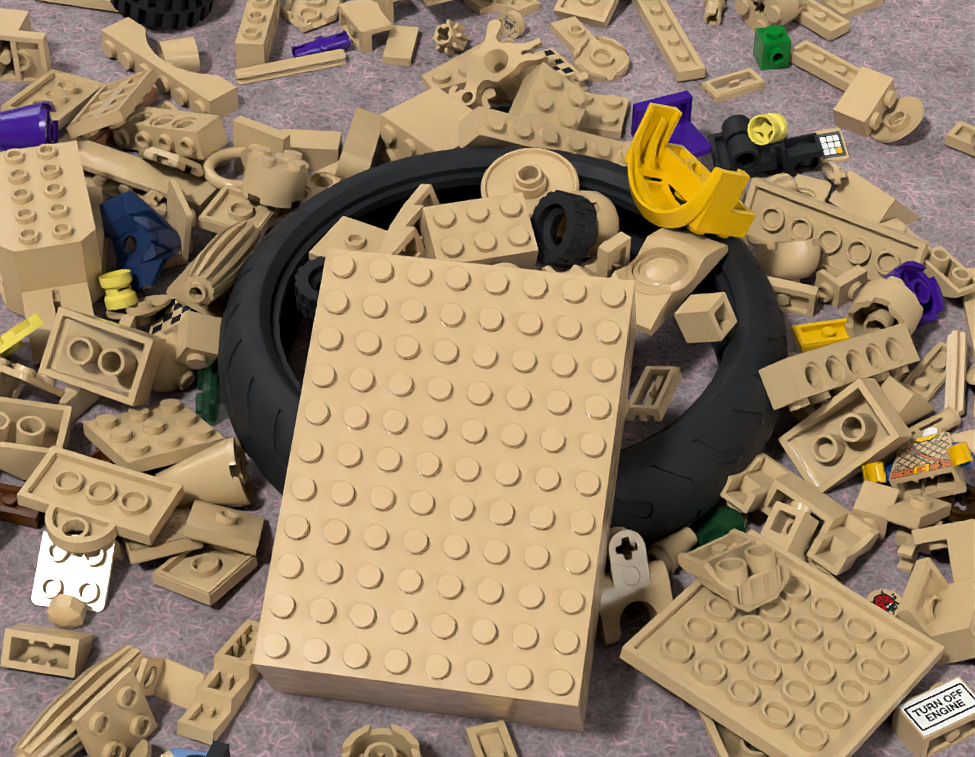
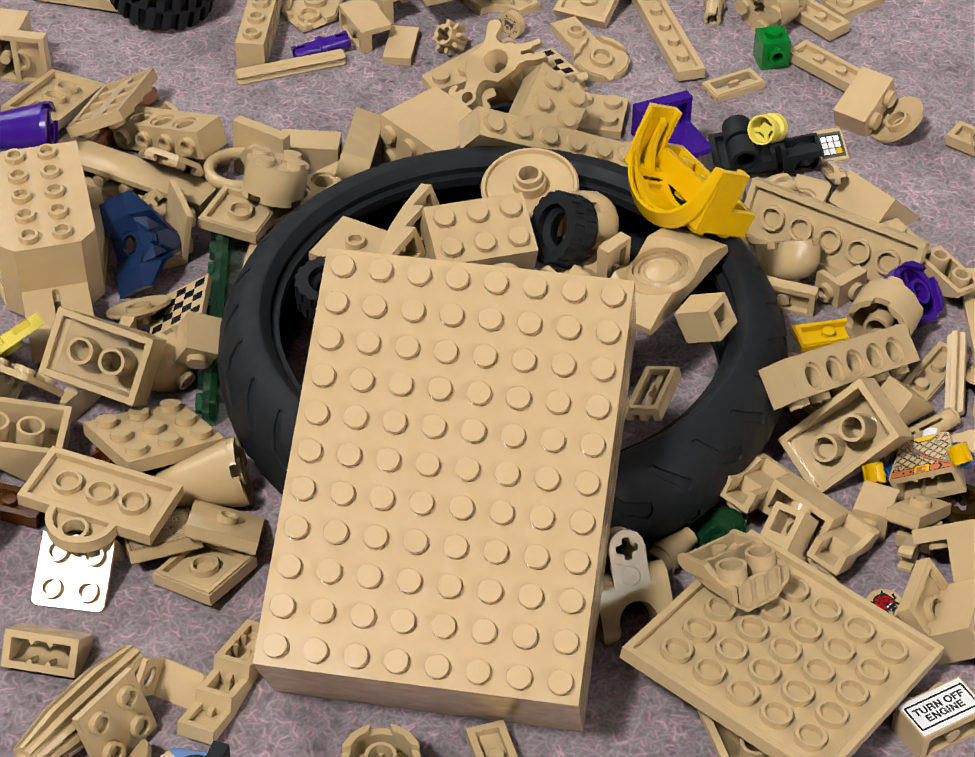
tan tile [47,594,86,630] -> none
light yellow wheel [98,269,138,310] -> none
tan arch [101,17,239,118] -> none
tan piece [158,35,200,73] -> none
tan plate [166,221,262,319] -> none

